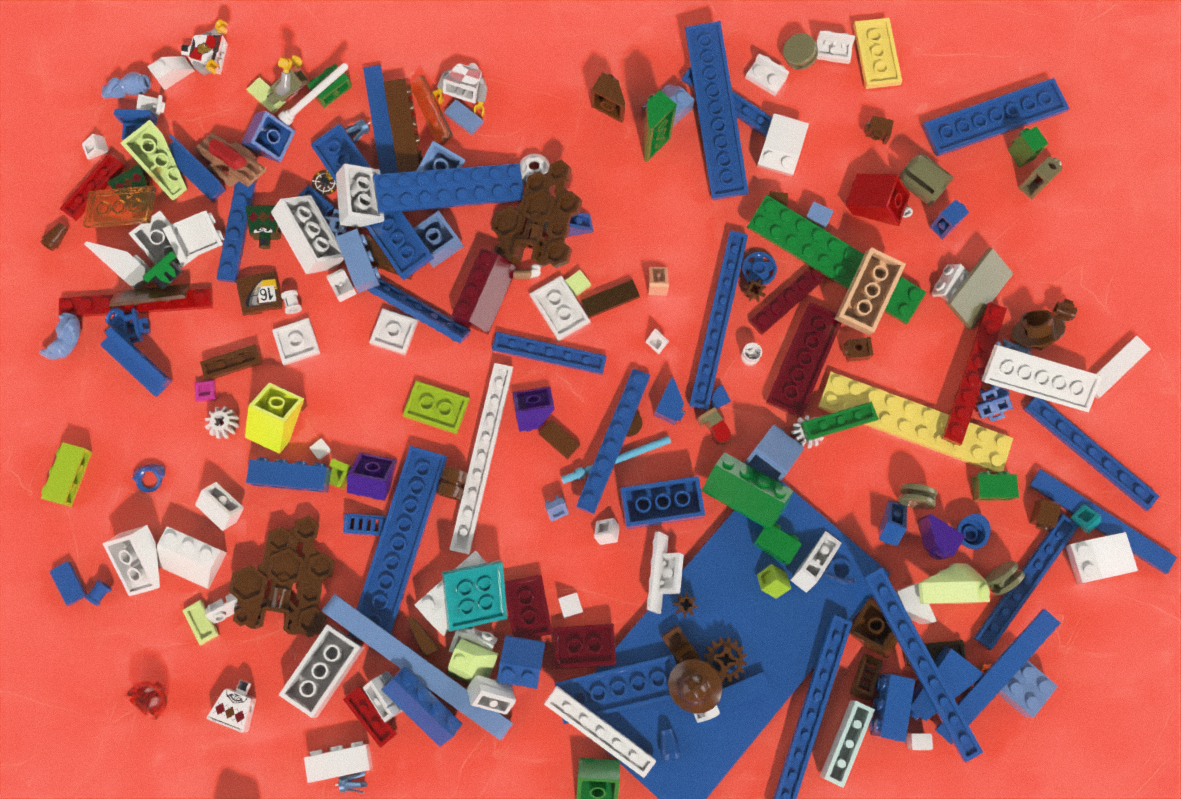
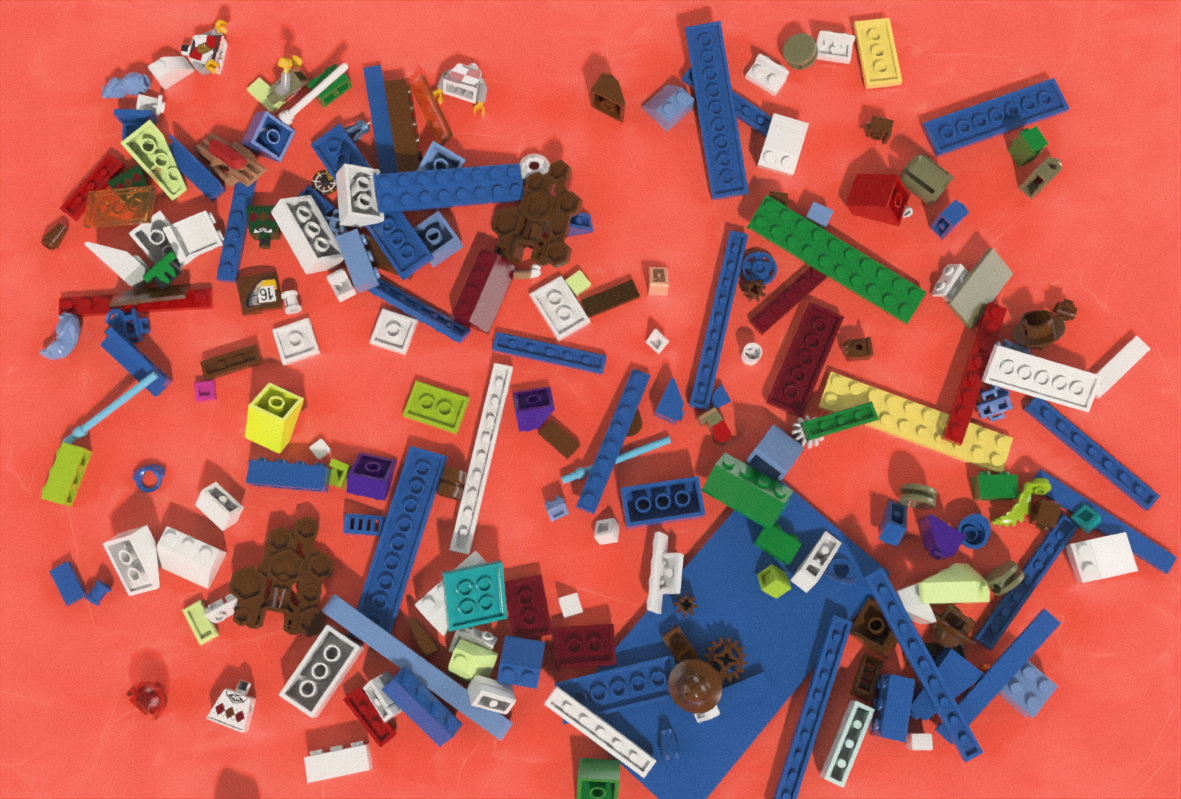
white slope [82,134,109,160] -> none
white gear [205,406,239,439] -> none
flat silver piece [335,771,368,793] -> none
medium blue tile [444,100,484,135] -> none
green slope [643,90,677,163] -> none
light nougat brick [835,247,906,335] -> none
none -> medium azure bar [62,371,159,444]
none -> reddish brown helmet [932,604,977,649]
none -> lime plant [991,478,1051,527]

